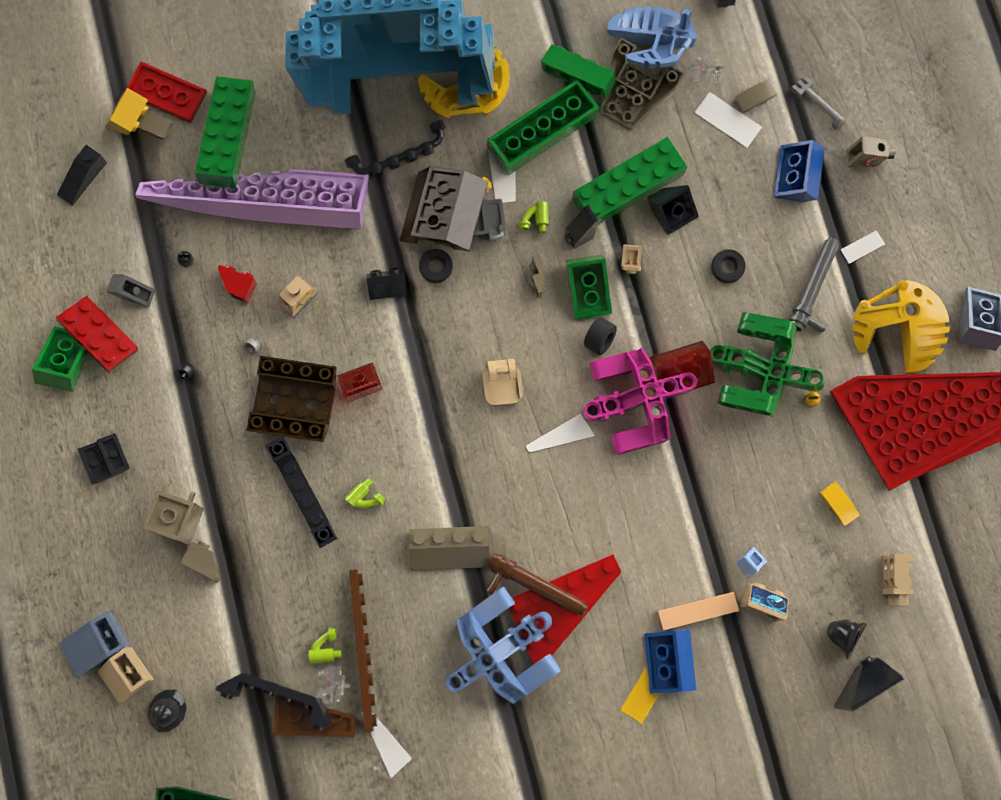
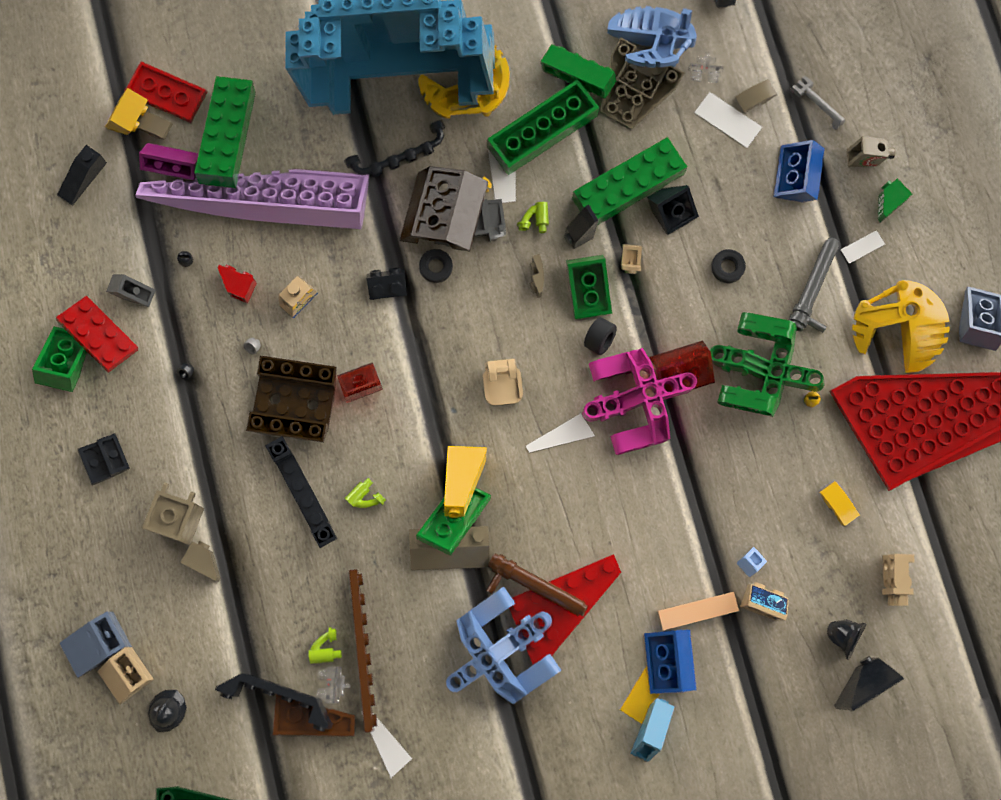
none -> magenta brick [139,143,199,180]
none -> green tile [416,488,491,556]
none -> yellow slope [444,446,487,518]
none -> slope [630,698,675,762]
none -> green slope [878,178,913,223]

